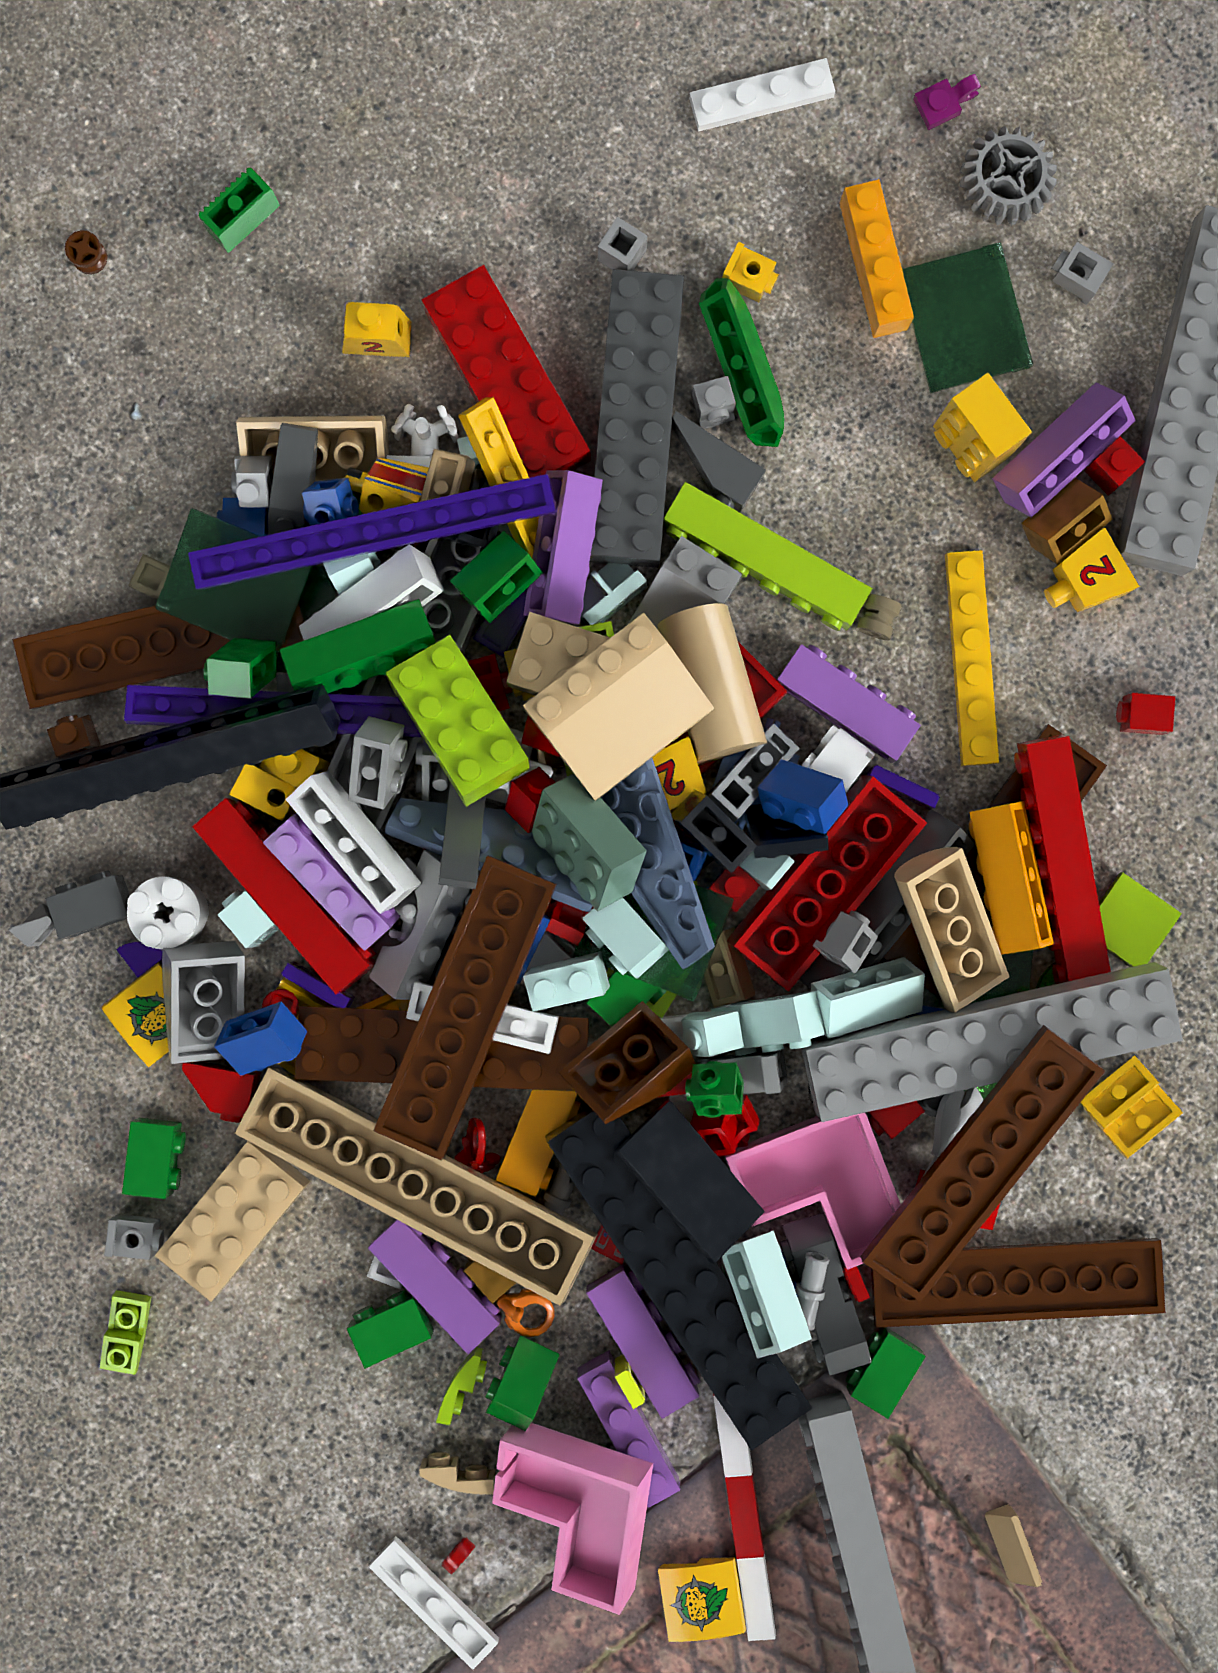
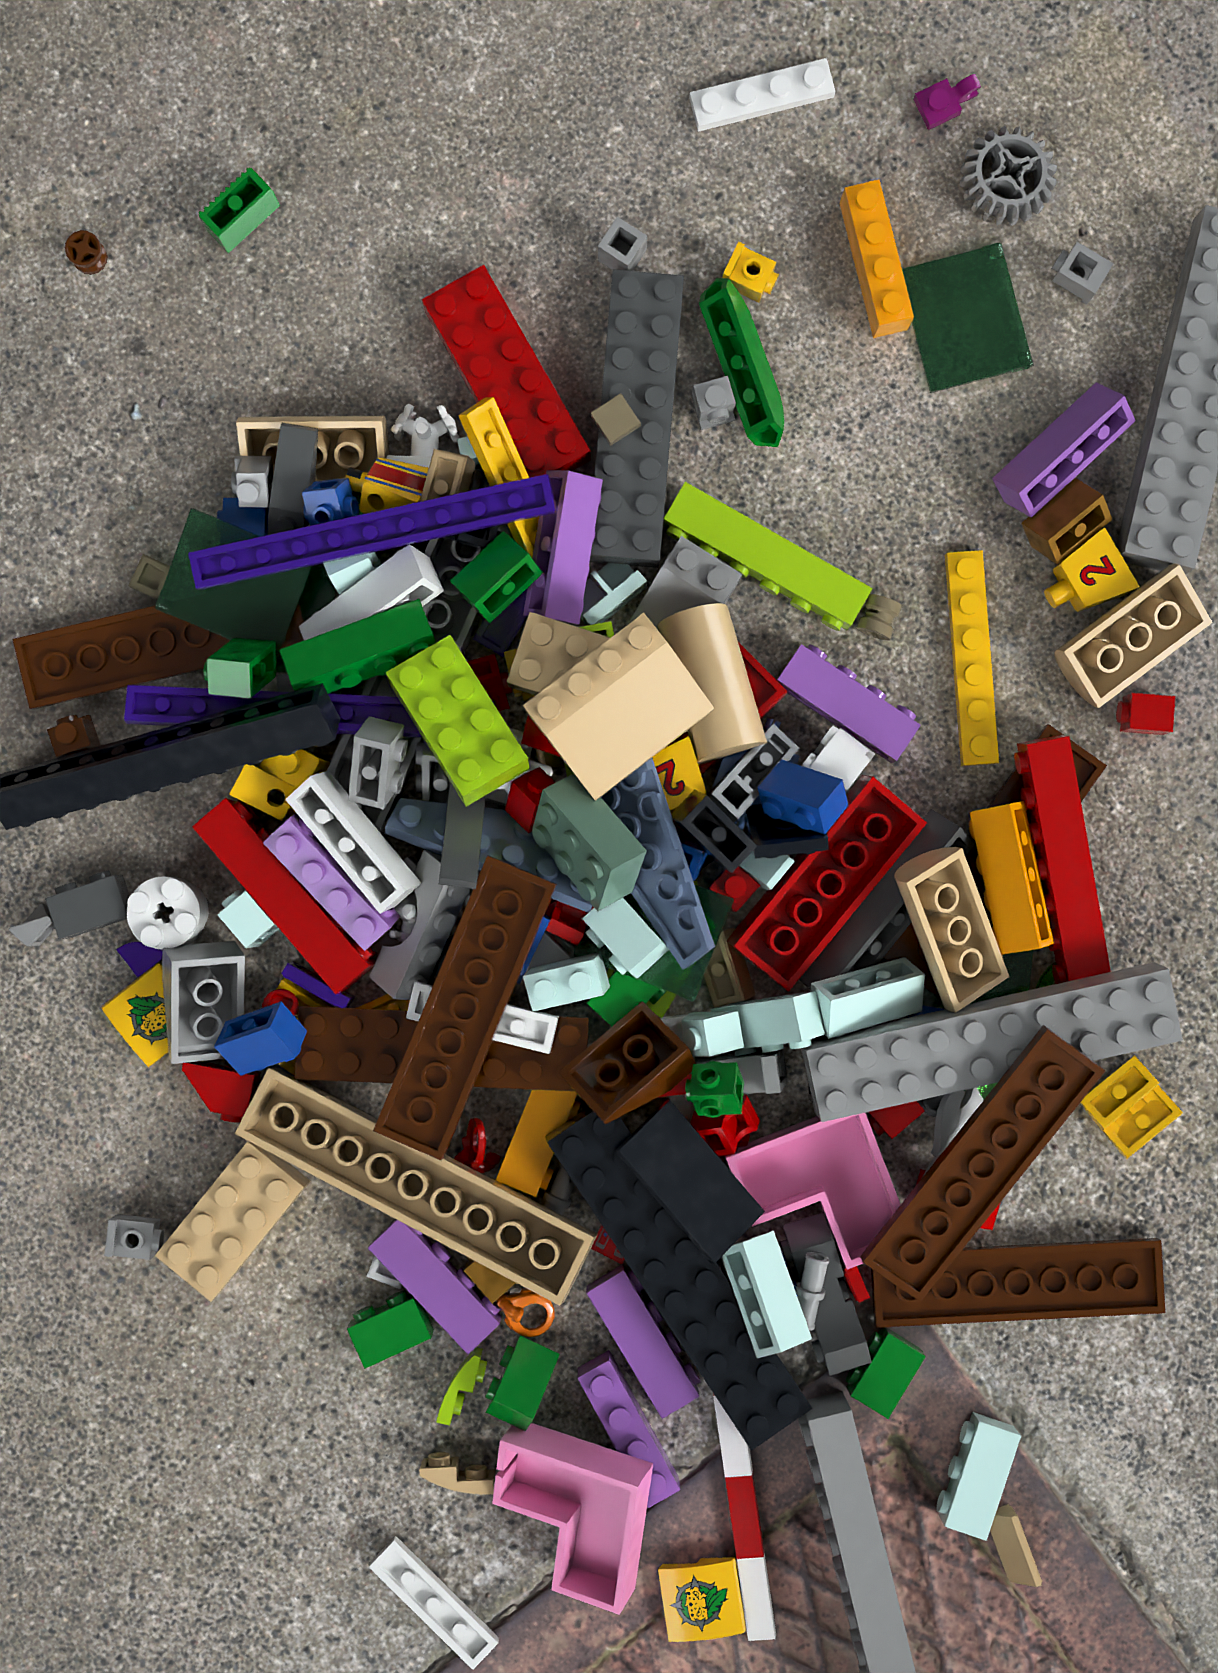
lime slope [100,1290,152,1375] -> none
green brick [122,1117,186,1199] -> none
yellow torso [342,302,412,357] -> none
red tile [442,1537,476,1575] -> none
neon yellow tile [615,1354,645,1409] -> none
dark grey slope [671,411,766,513] -> none
light grey brick [813,910,878,974] -> none
dark purple tile [867,765,940,810] -> none
yellow brick [933,373,1032,483] -> none
red brick [1084,436,1145,496] -> none
lime tile [1099,872,1182,967] -> none
none -> dark tan tile [590,393,641,446]
none -> light aqua brick [937,1412,1021,1541]
none -> tan brick [1055,563,1213,708]

